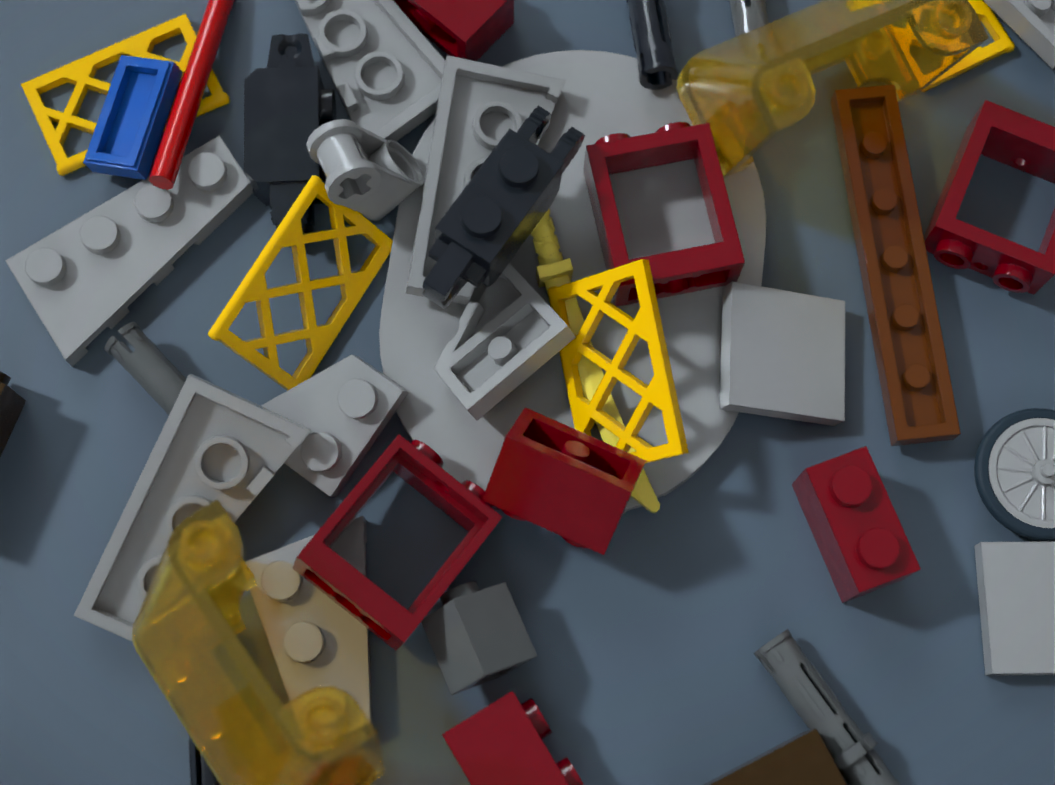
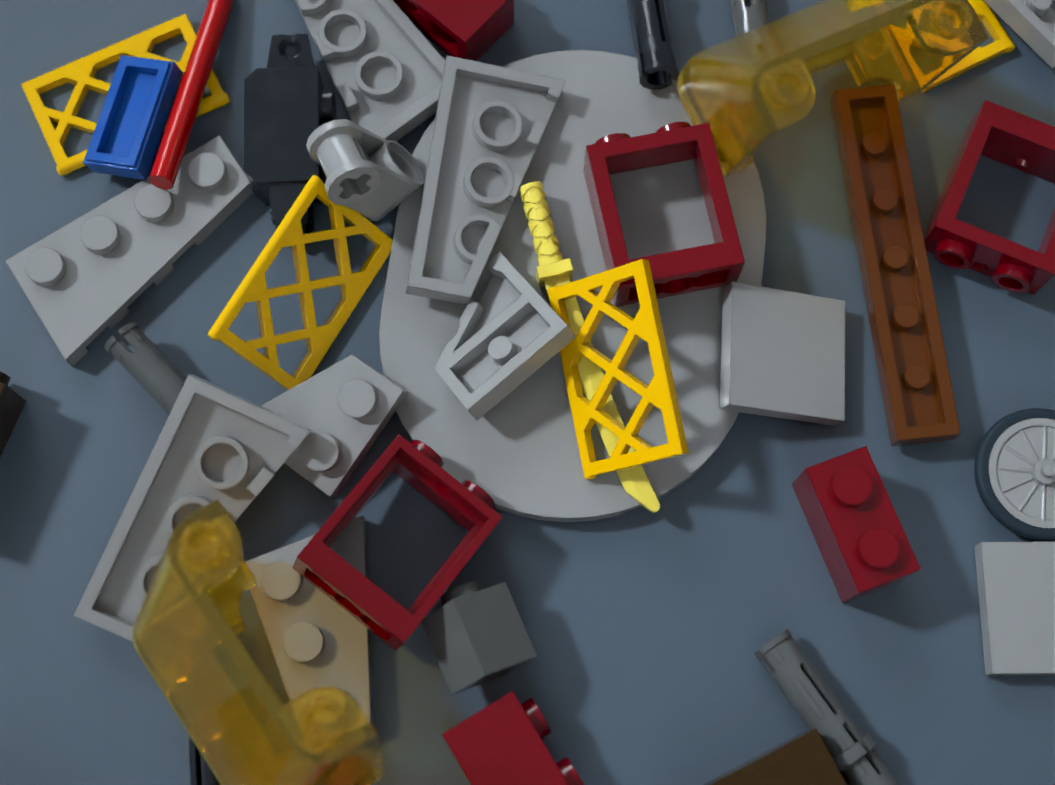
black hinge [423,105,585,309] -> none
dark red brick [482,407,646,555] -> none

